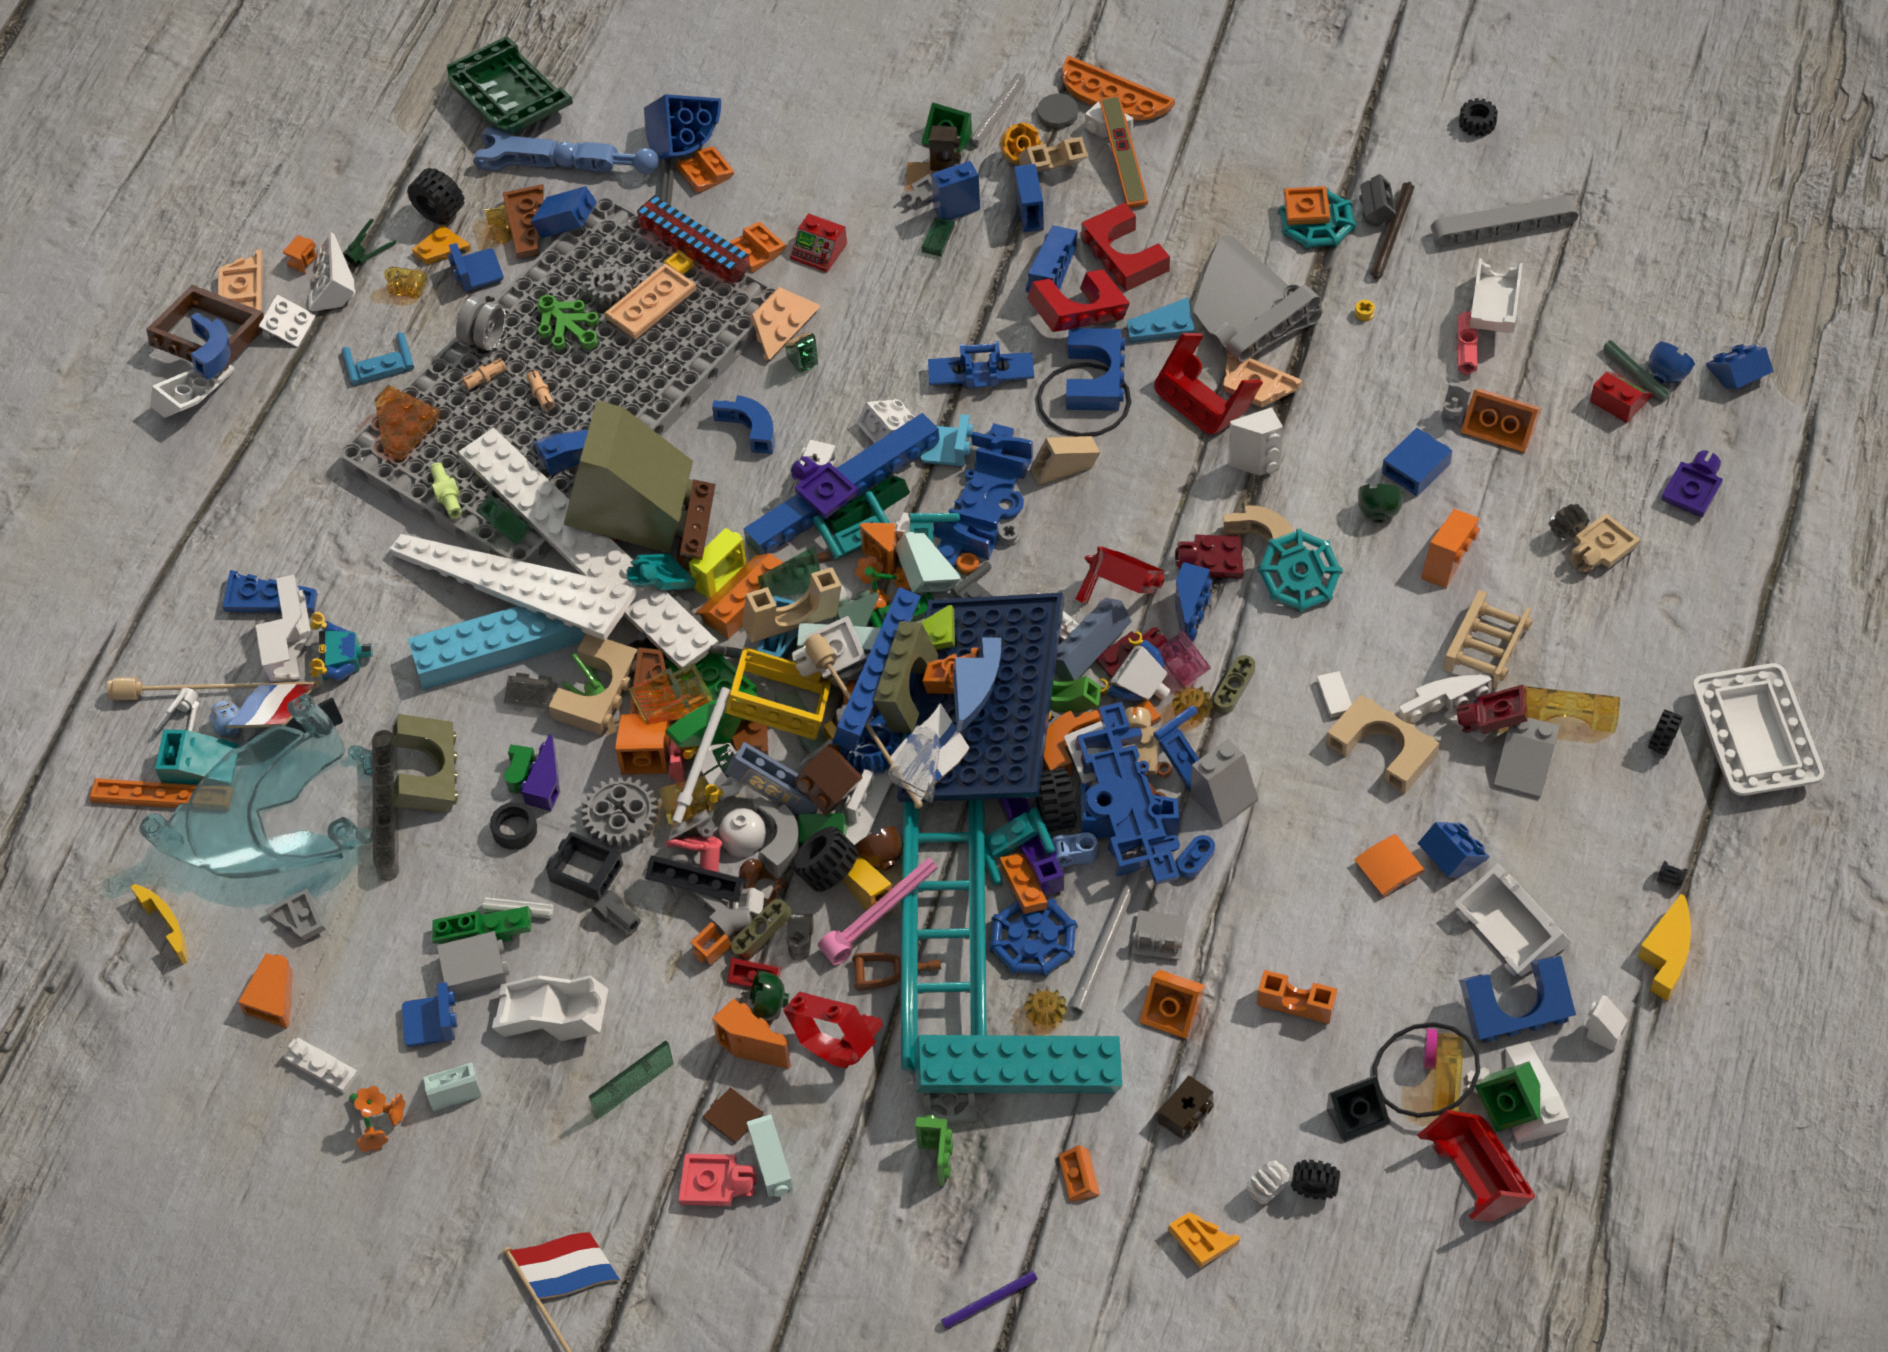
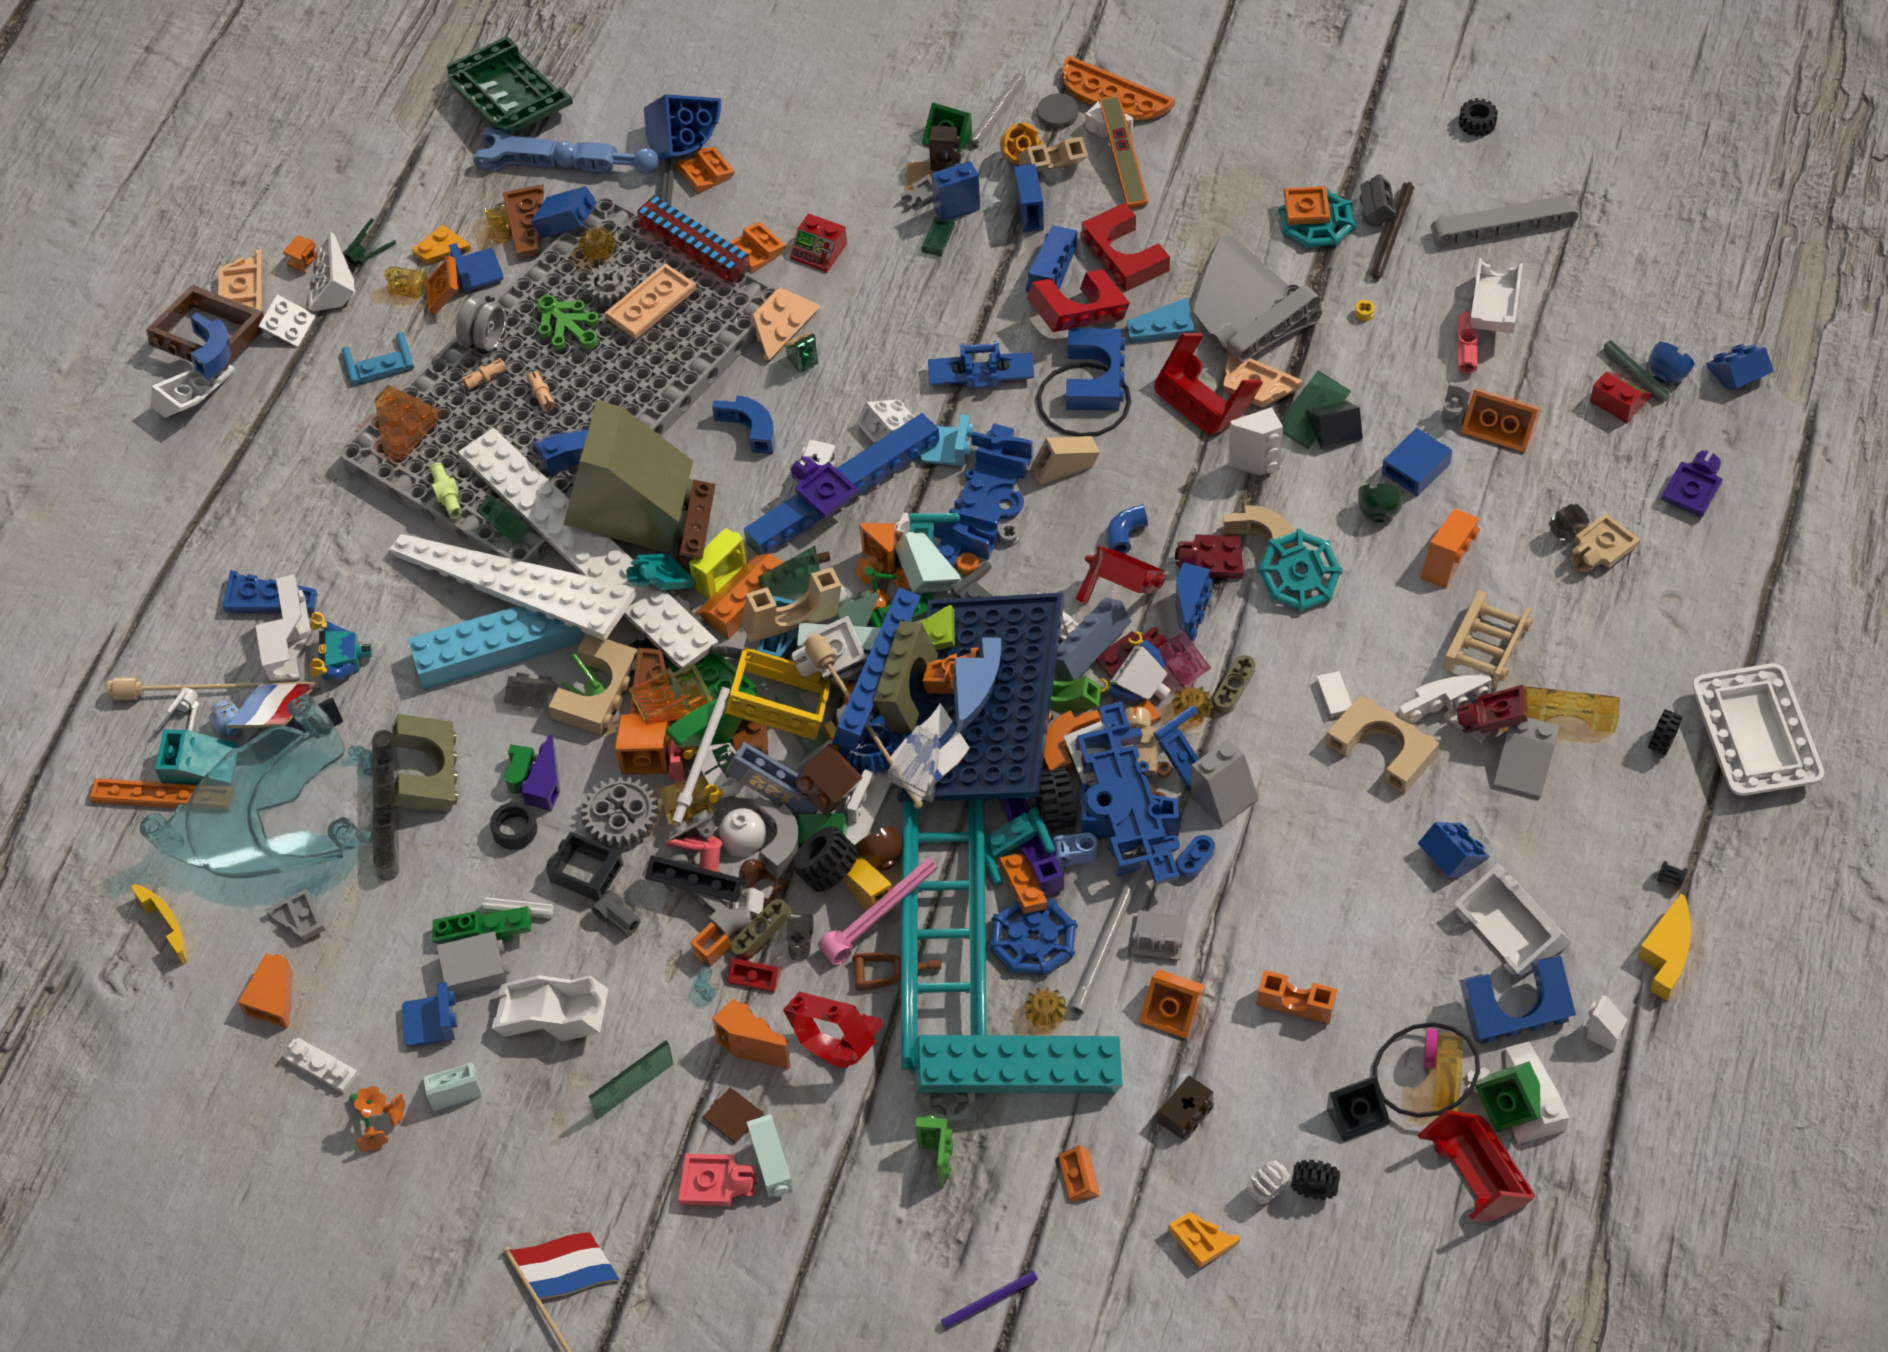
black tyre [407,168,465,224] -> none
yellow tile [664,250,694,275] -> none
dark green cylinder [749,970,789,1021] -> none
teal plate [813,491,890,560] -> none
dark green slope [823,475,910,535] -> none
orange slope [1354,834,1425,898] -> none
none -> orange tile [426,256,458,315]
none -> clear yellow gear [579,226,616,261]
none -> clear light blue arm [694,967,717,1001]
none -> blue cylinder [1106,504,1148,554]
none -> clear green piece [1280,370,1351,450]
none -> black slope [1305,401,1363,449]

